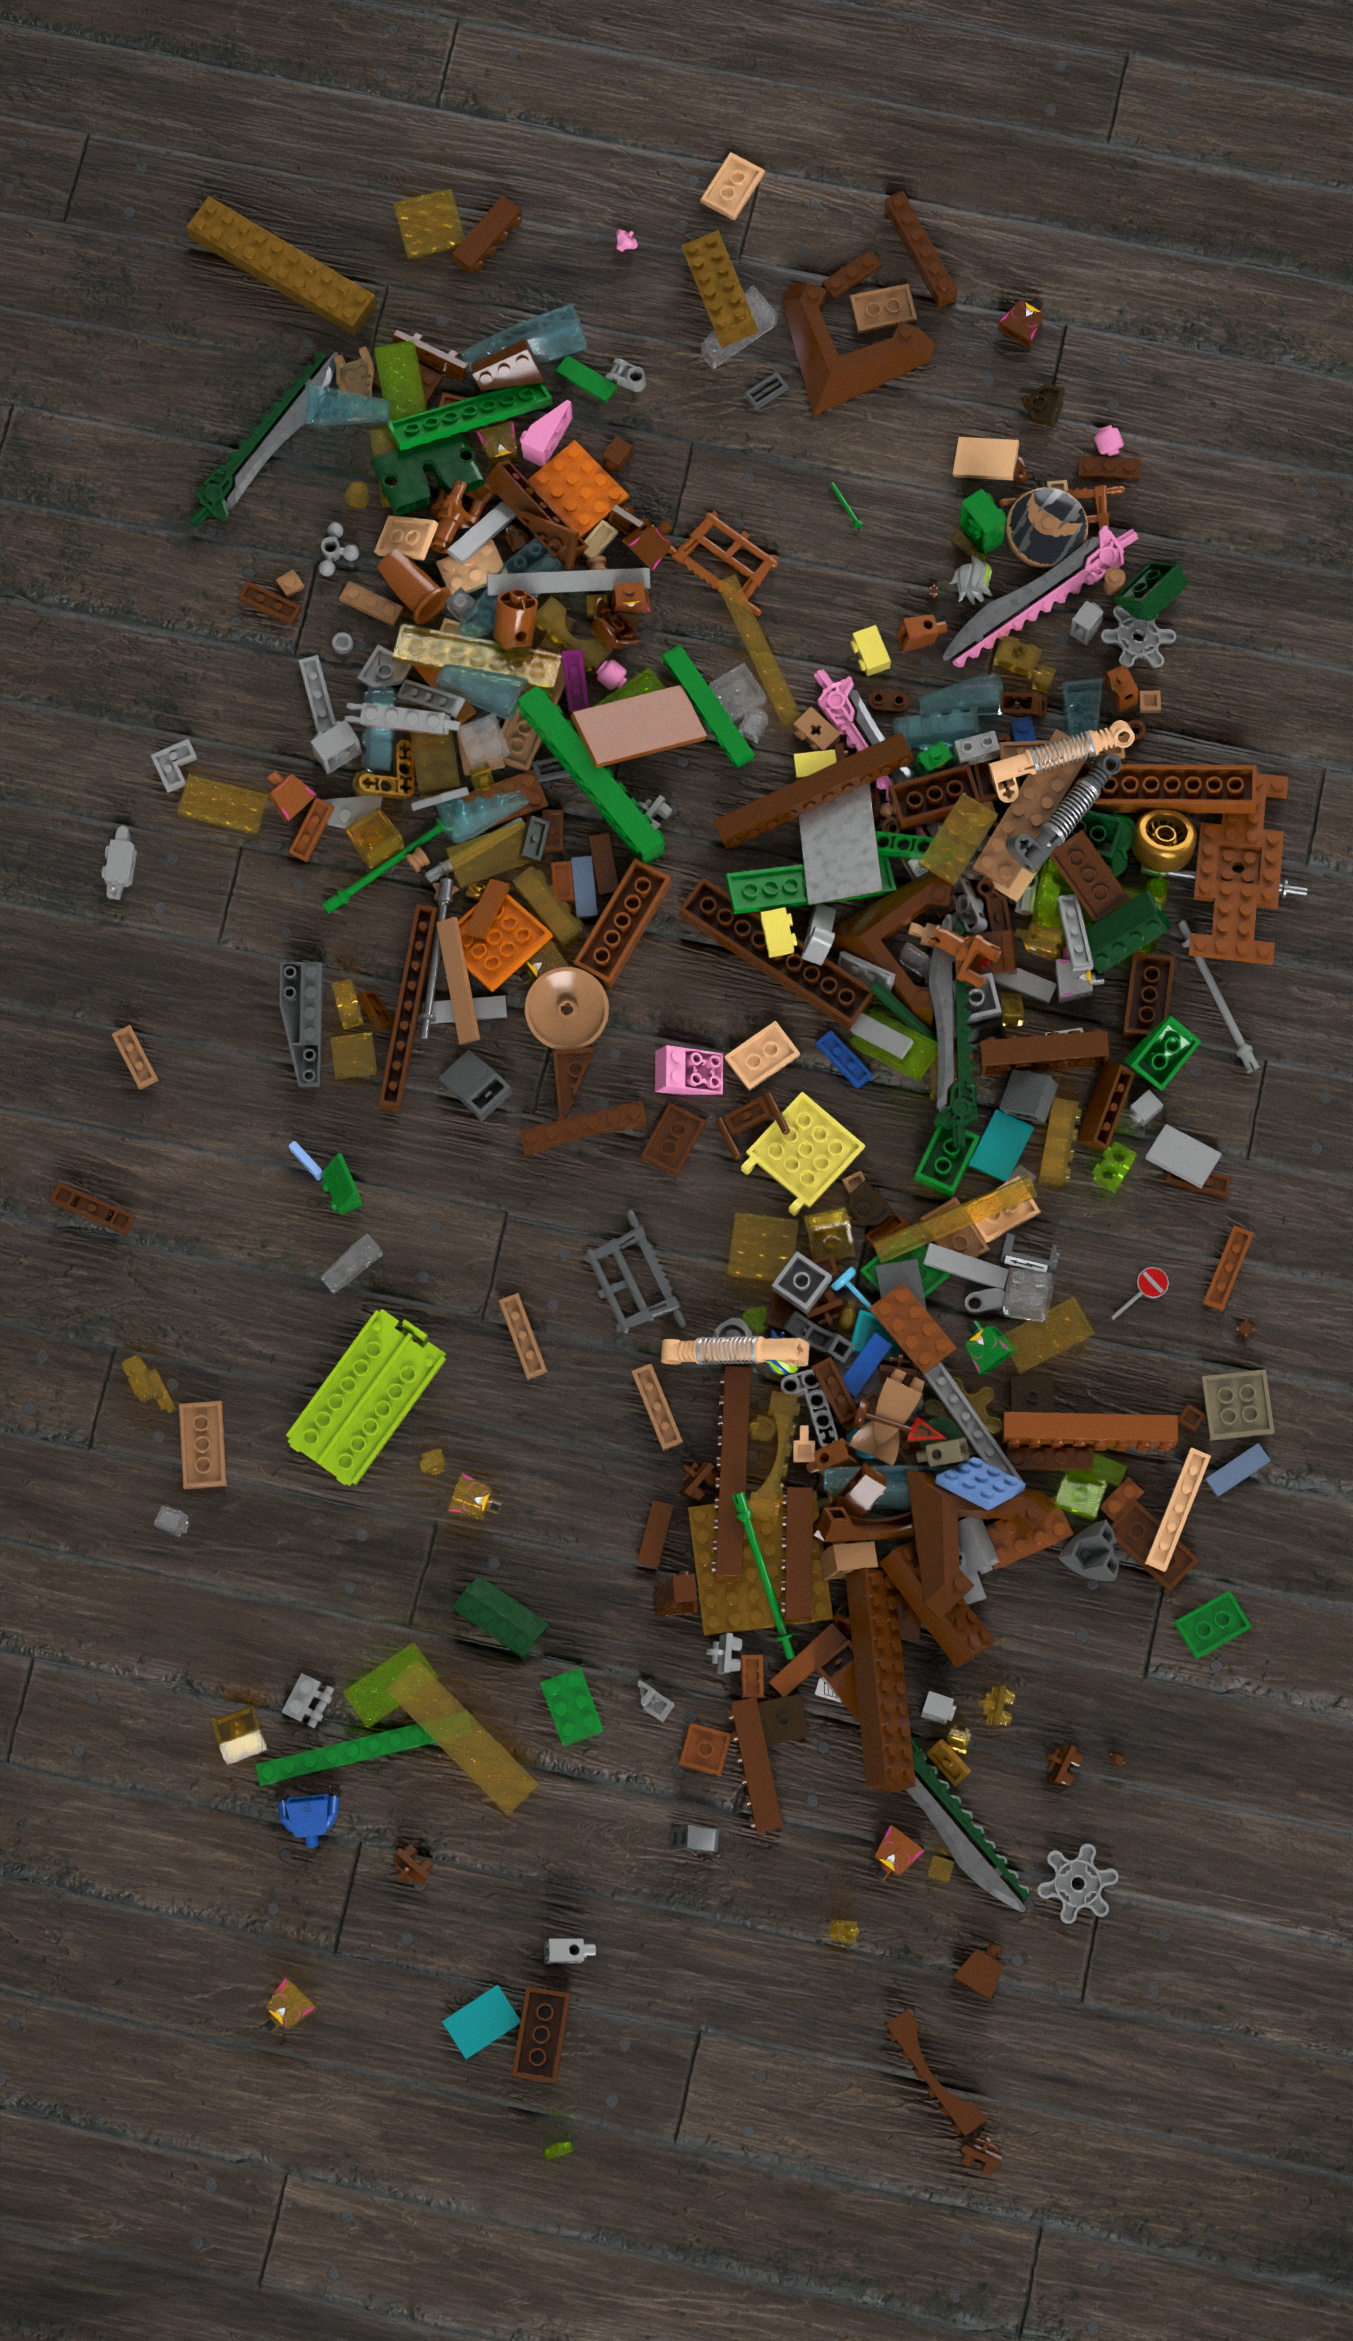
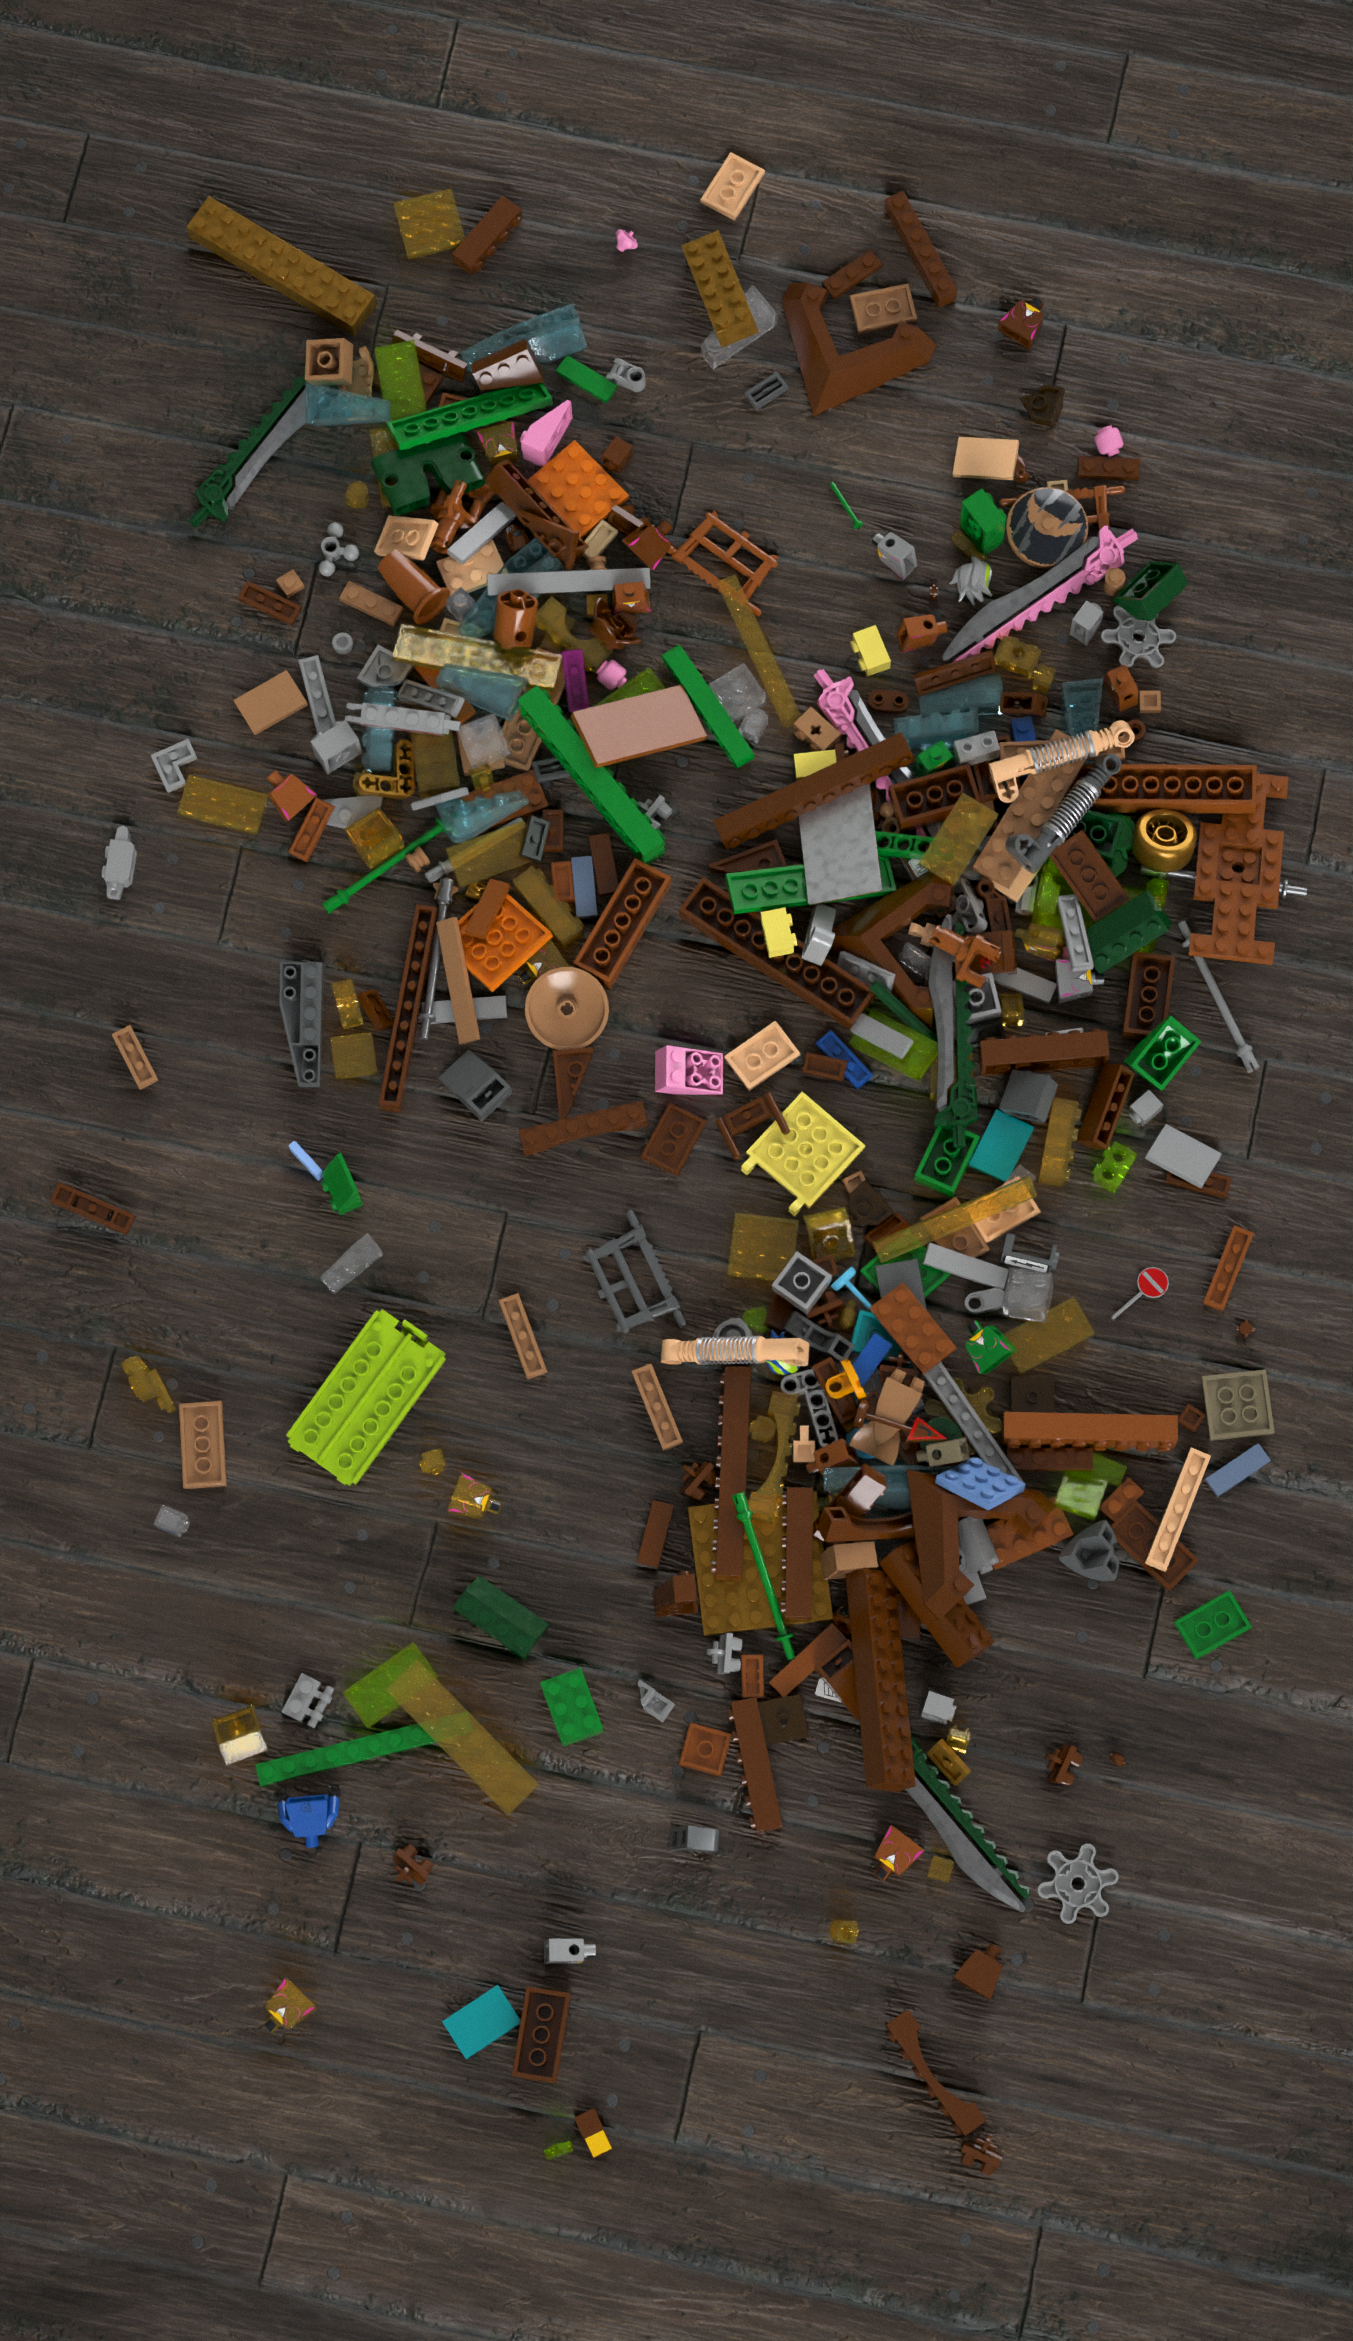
clear yellow hips [978,1685,1015,1726] -> none
none -> medium nougat tile [234,670,308,735]
none -> medium nougat brick [305,338,353,386]
none -> reddish brown tile [574,2108,613,2159]
none -> reddish brown wing [709,839,787,873]
none -> reddish brown tile [802,1052,848,1082]
none -> light orange tile [825,1358,866,1400]
none -> light grey torso [872,532,918,580]
none -> reddish brown plate [913,650,997,696]

